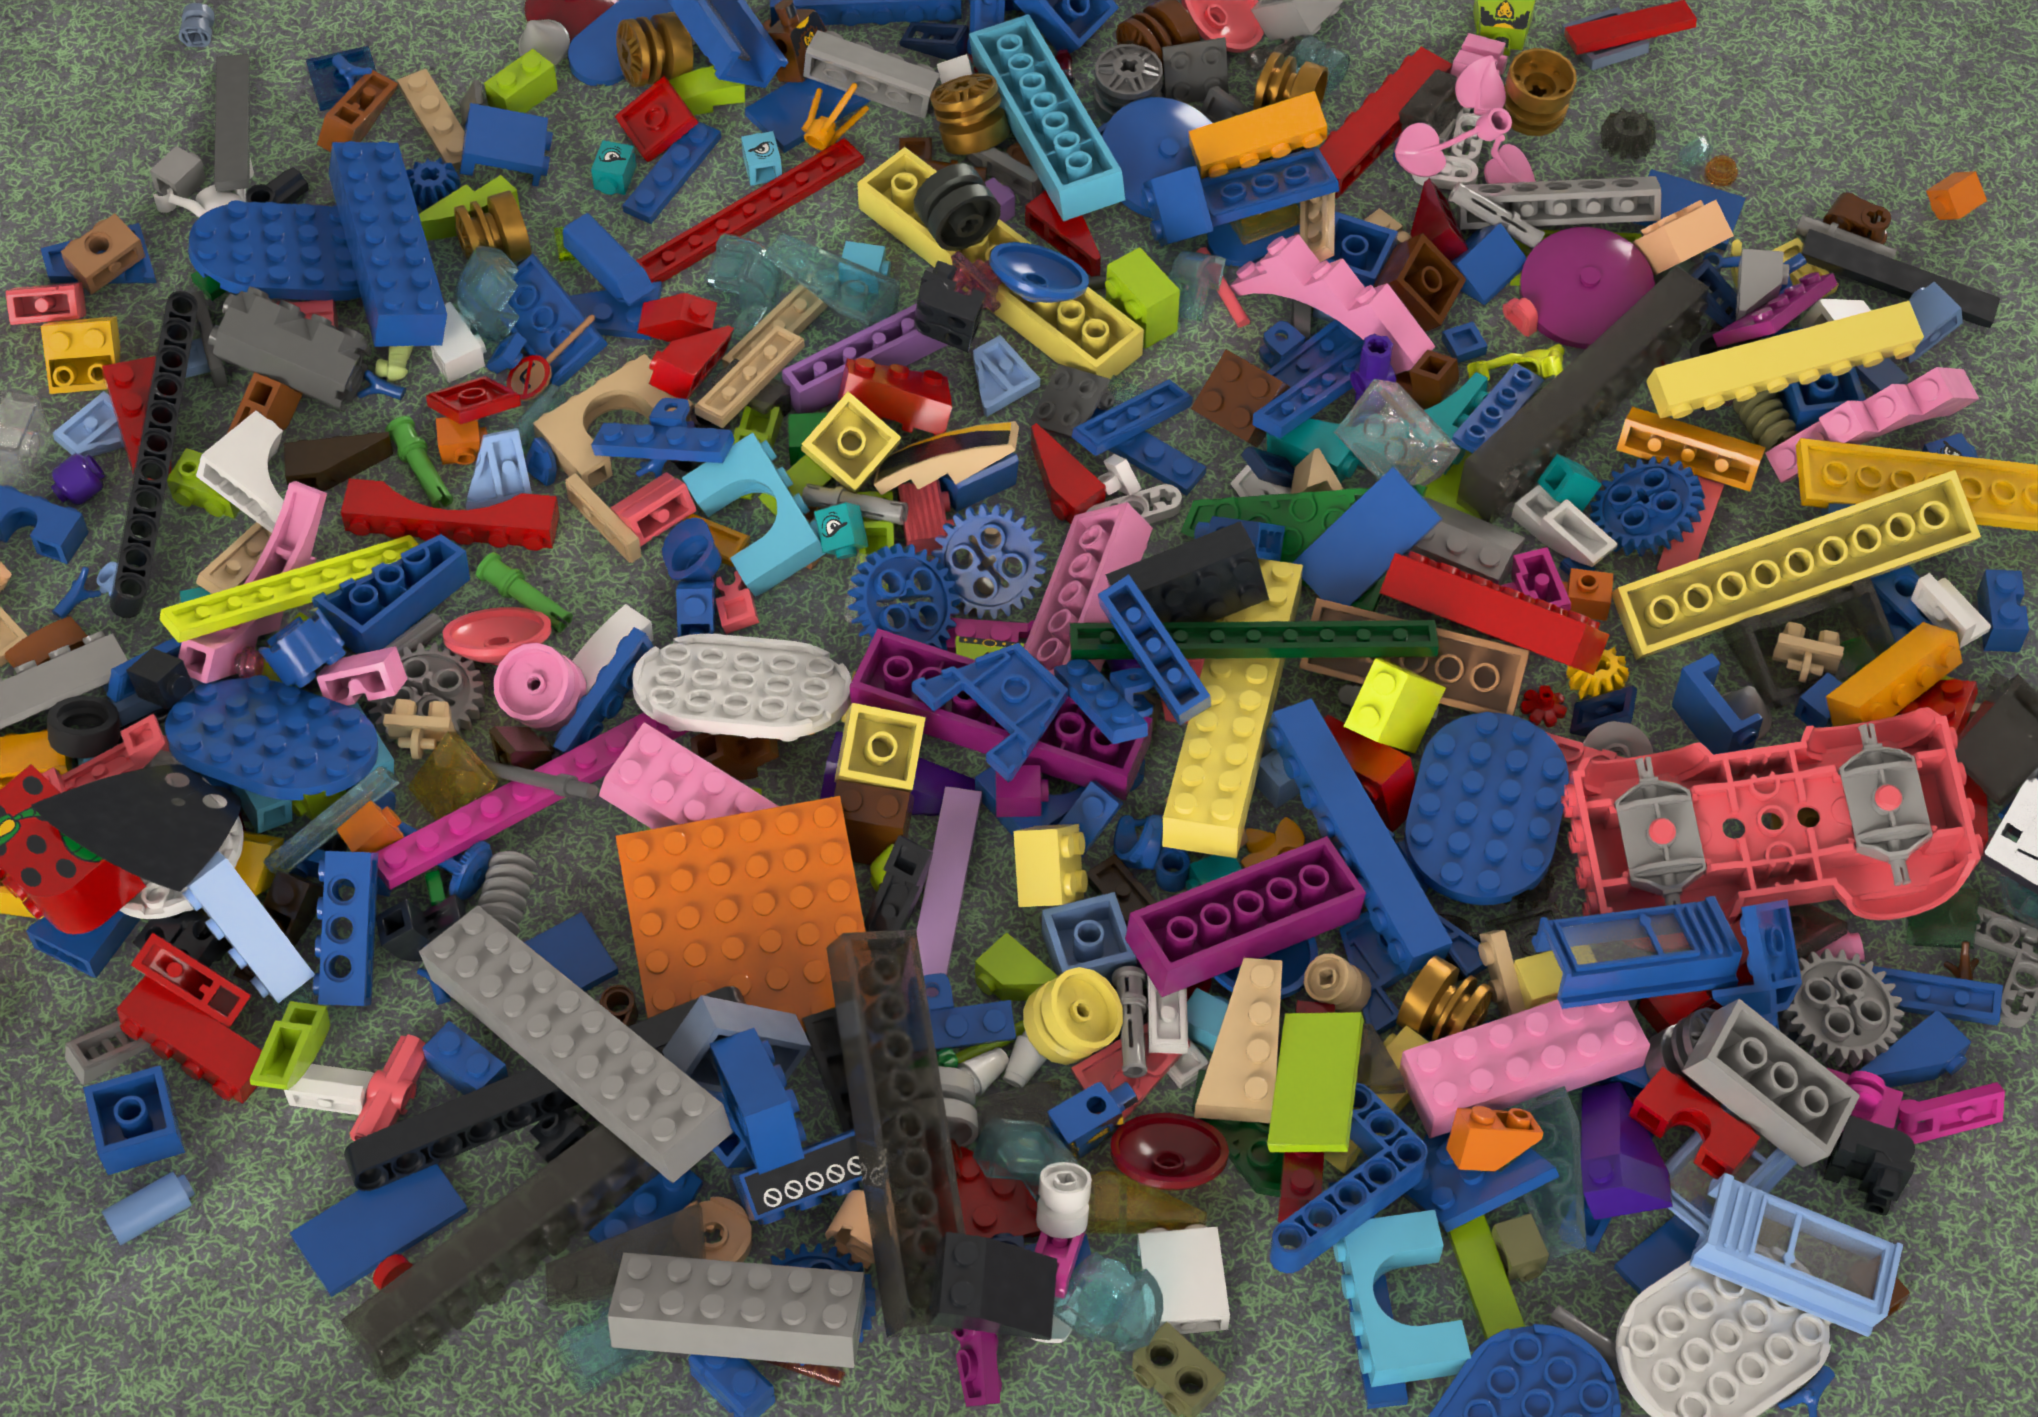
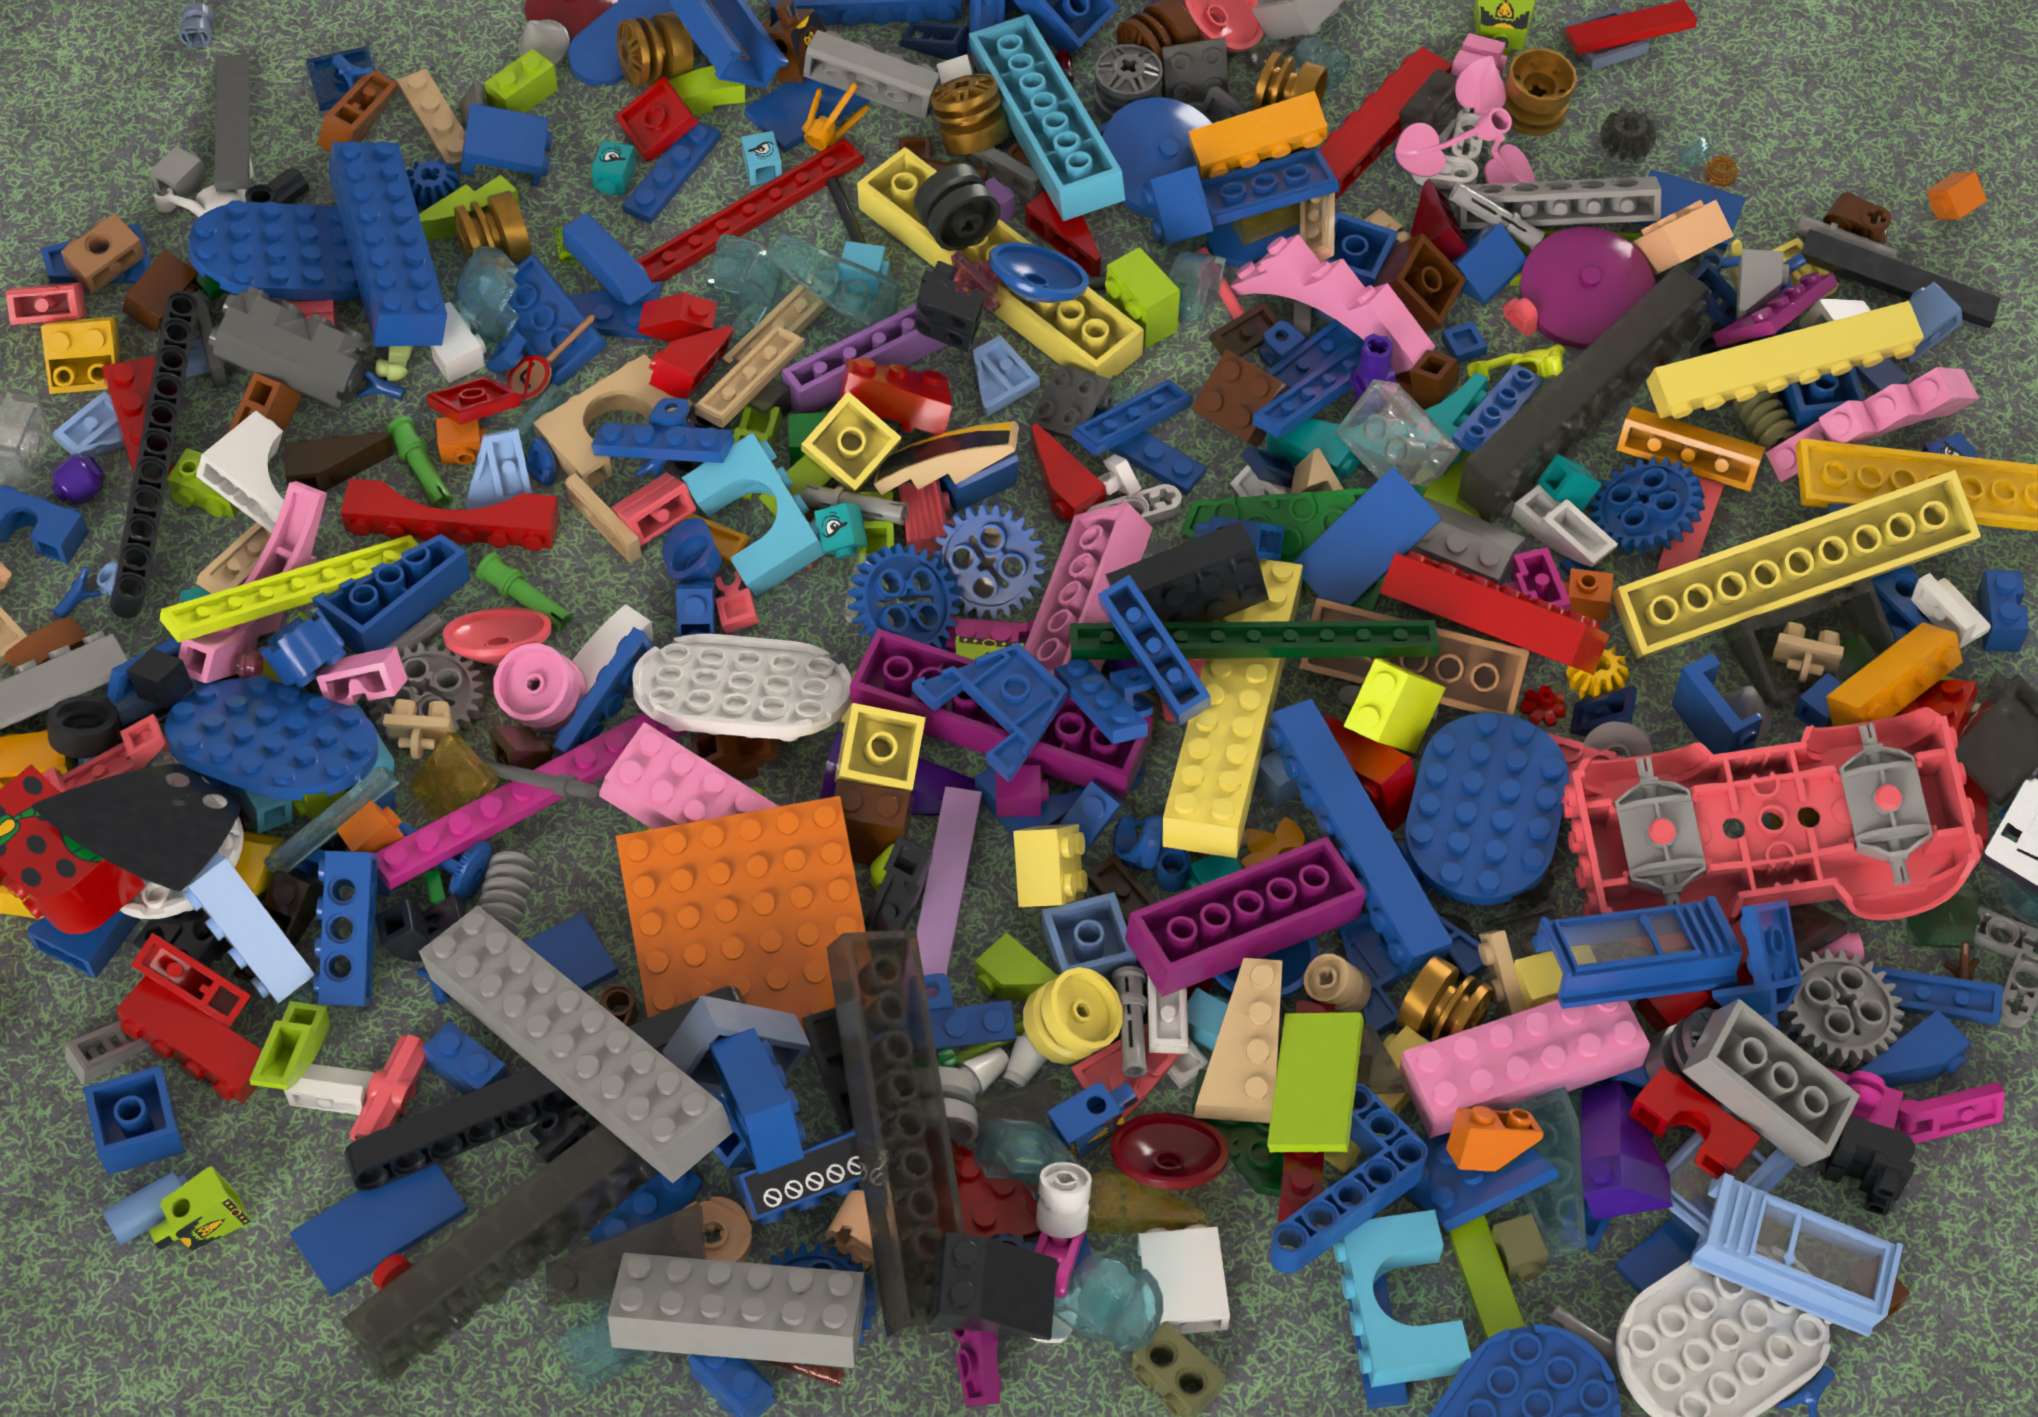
none -> reddish brown brick [122,249,198,333]
none -> lime torso [149,1166,252,1251]
none -> black bar [826,177,867,244]
none -> dark brown plate [1209,301,1281,357]

